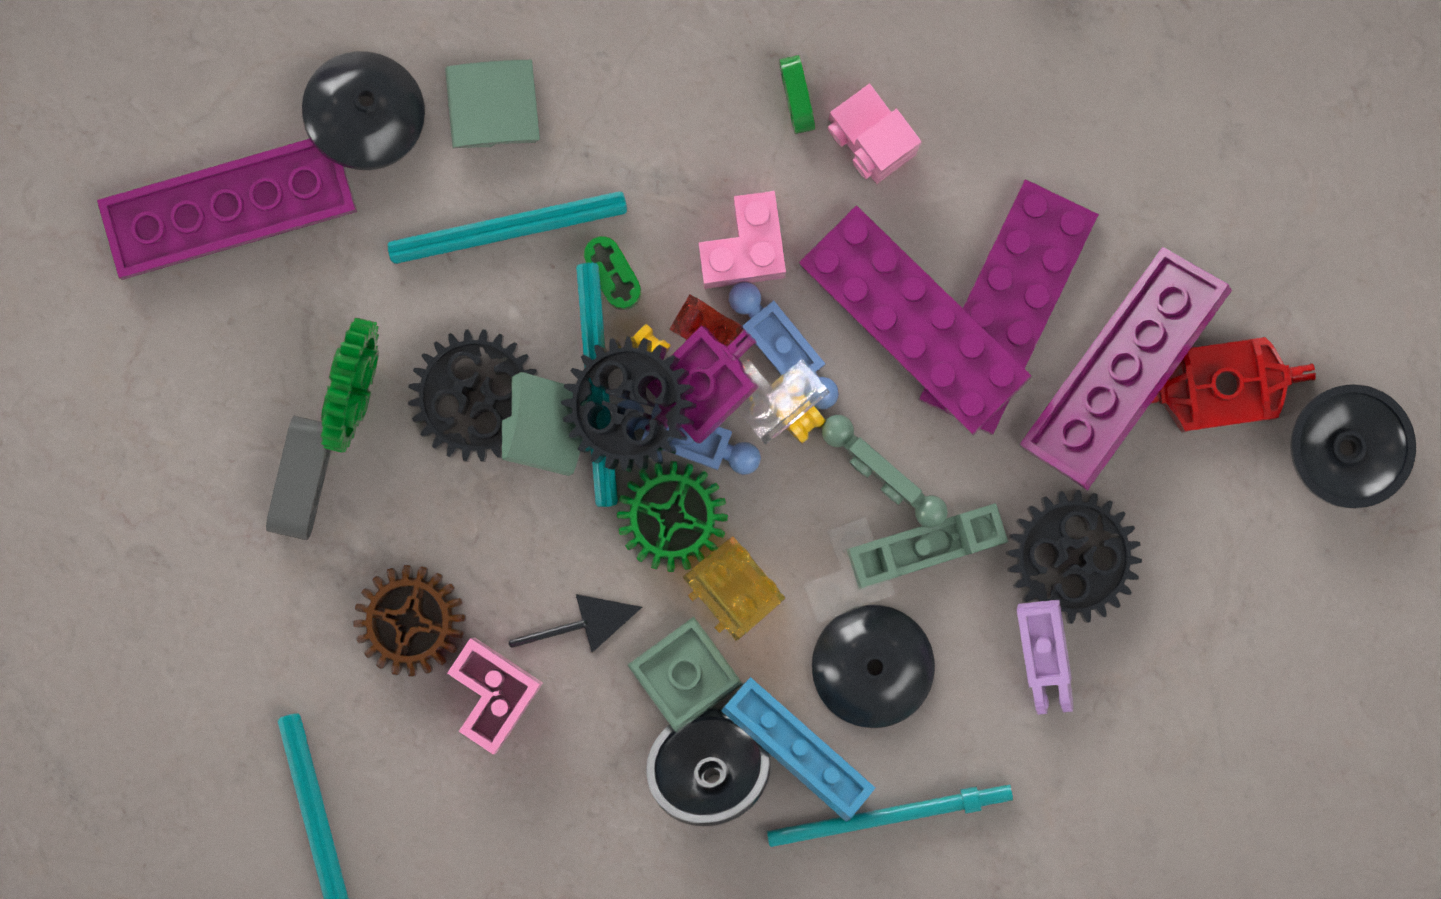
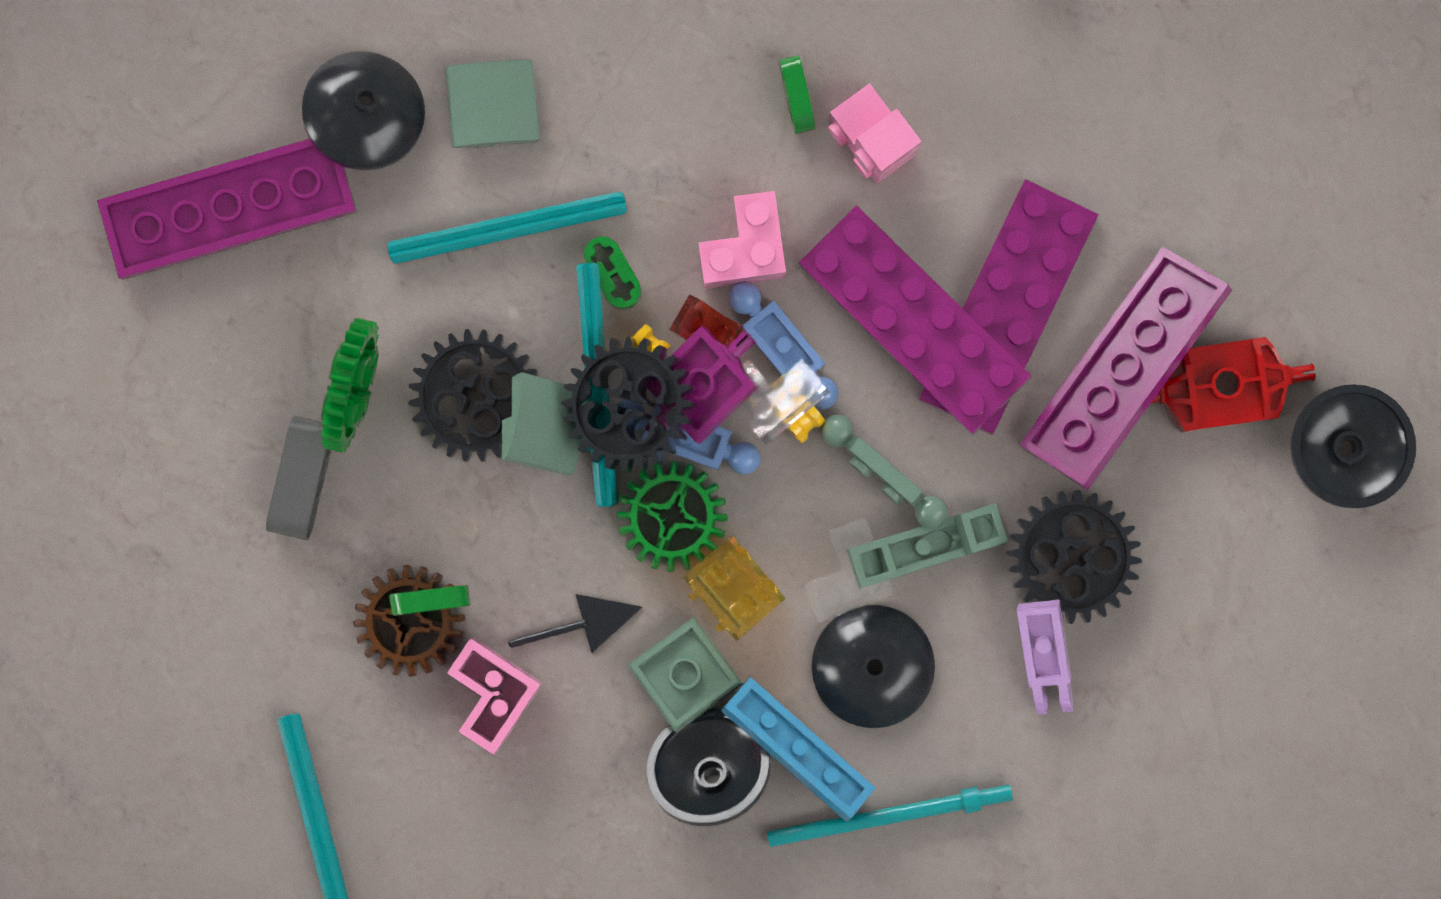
none -> green beam [389,585,470,616]

